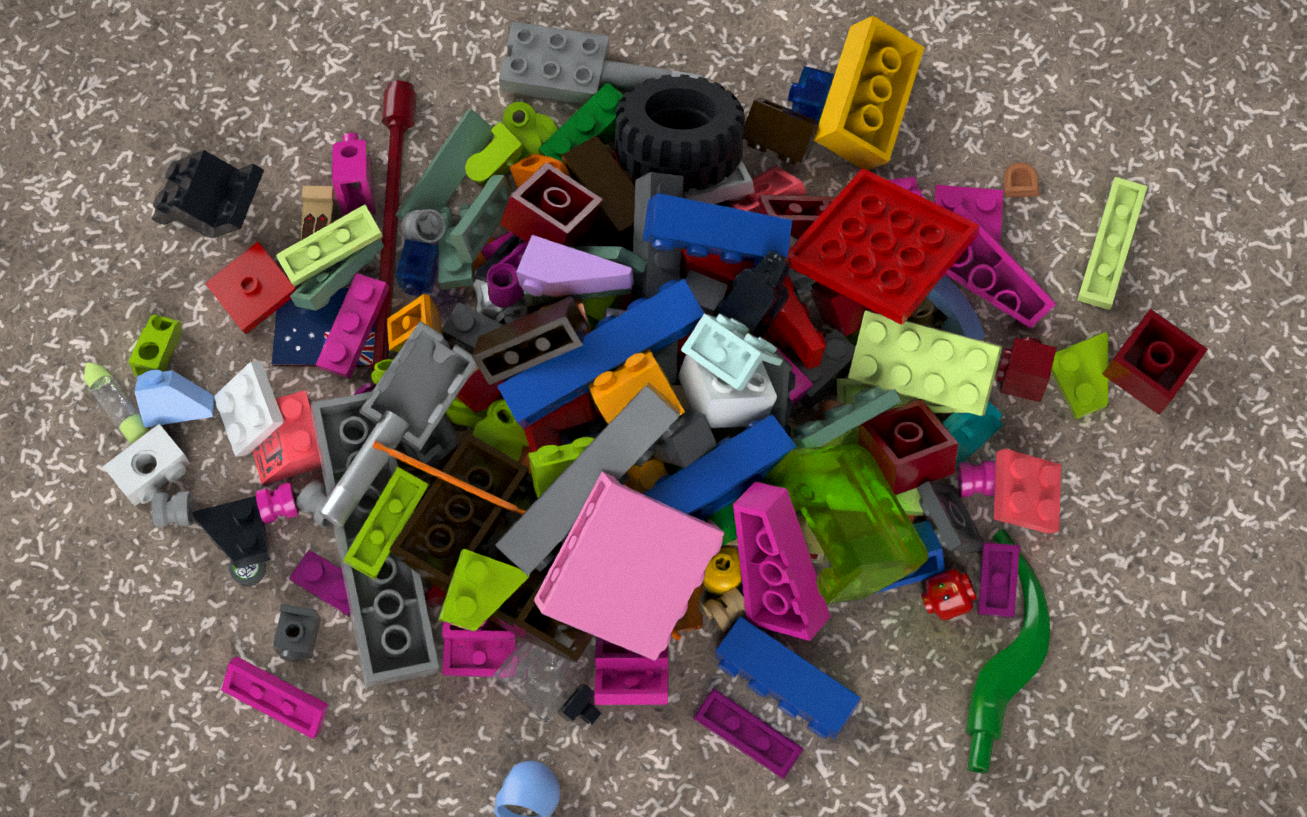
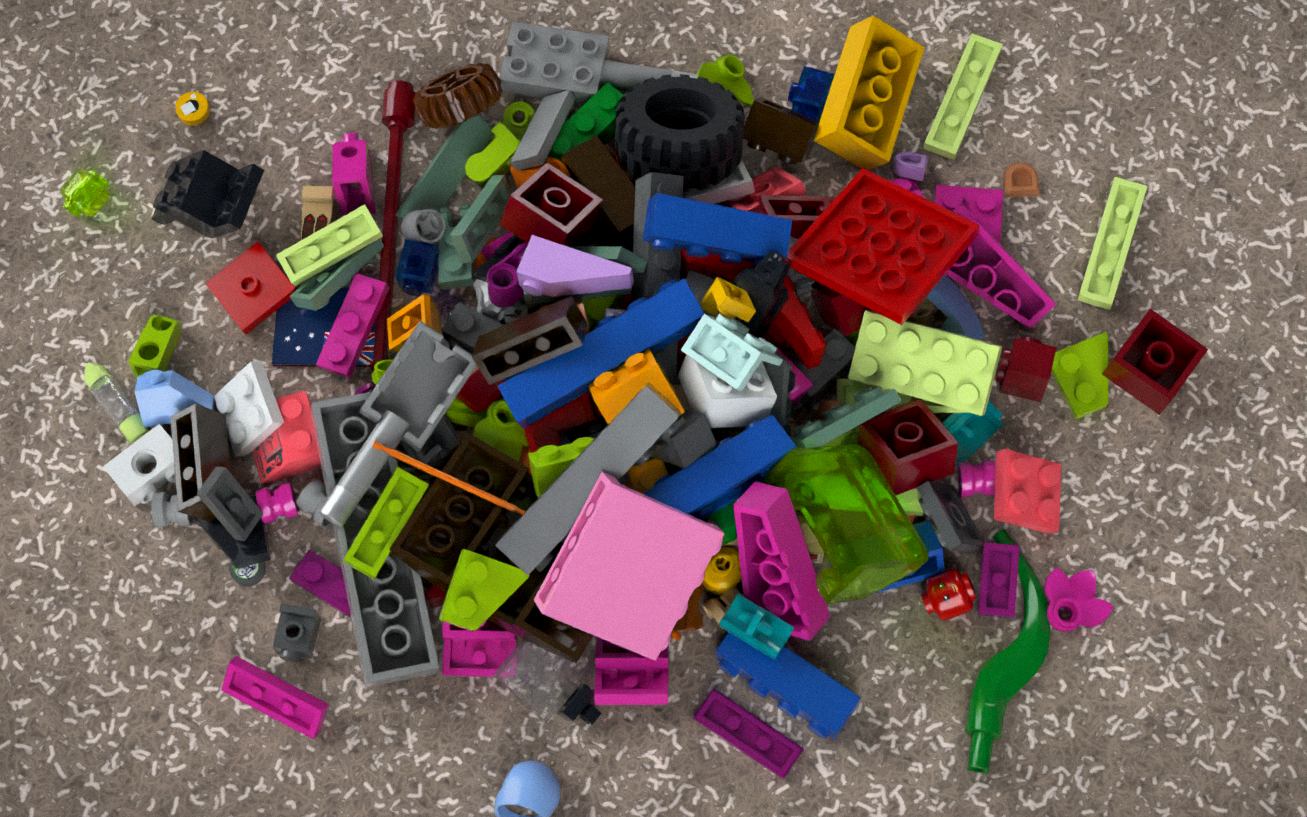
none -> clear neon green head [60,167,111,218]
none -> dark brown brick [171,404,231,522]
none -> yellow tile [175,92,210,126]
none -> dark grey plate [197,467,263,541]
none -> reddish brown gear [413,63,503,129]
none -> light grey tile [510,90,576,171]
none -> lime plate [697,54,754,106]
none -> yellow bracket [700,277,756,322]
none -> teal hips [719,594,794,660]
none -> lavender tile [892,152,929,181]
none -> yellowish green plate [923,33,1003,160]
none -> dark pink plate [1045,568,1113,632]

